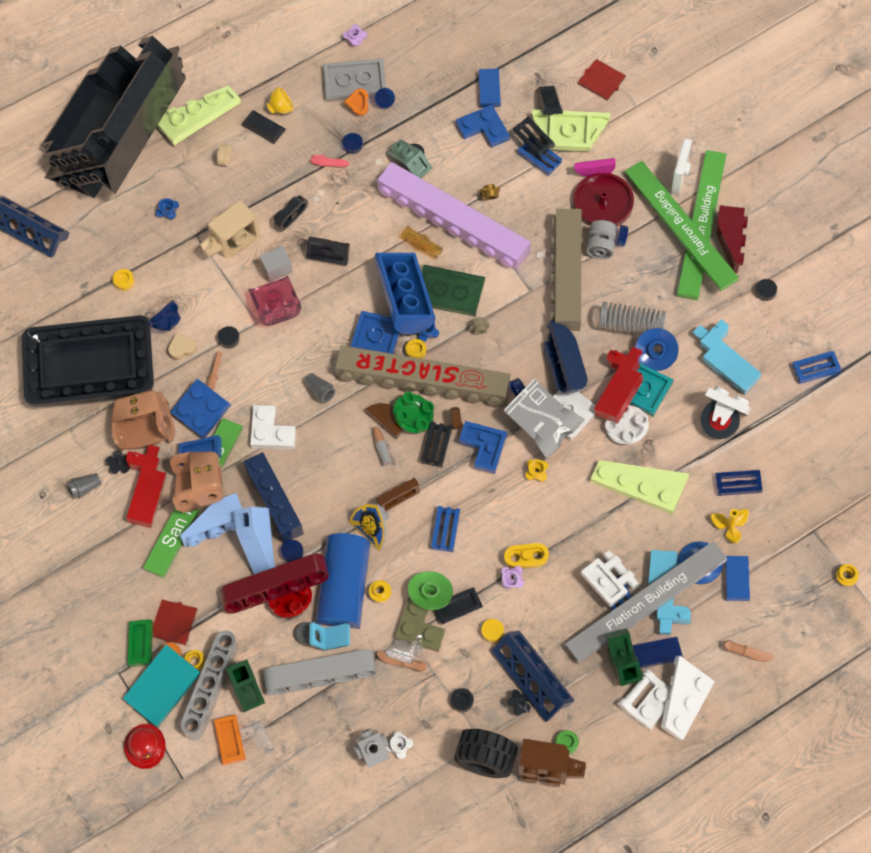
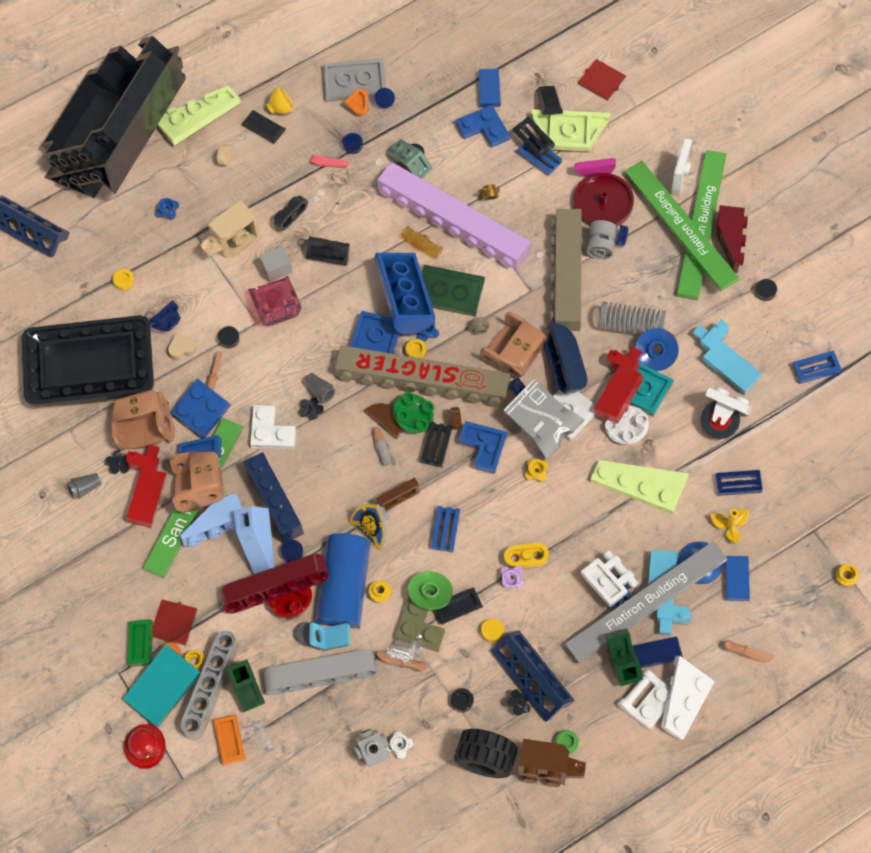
lavender plate [343,24,367,46] -> none
none -> black plant [299,398,324,420]
none -> nougat piece [480,311,547,378]

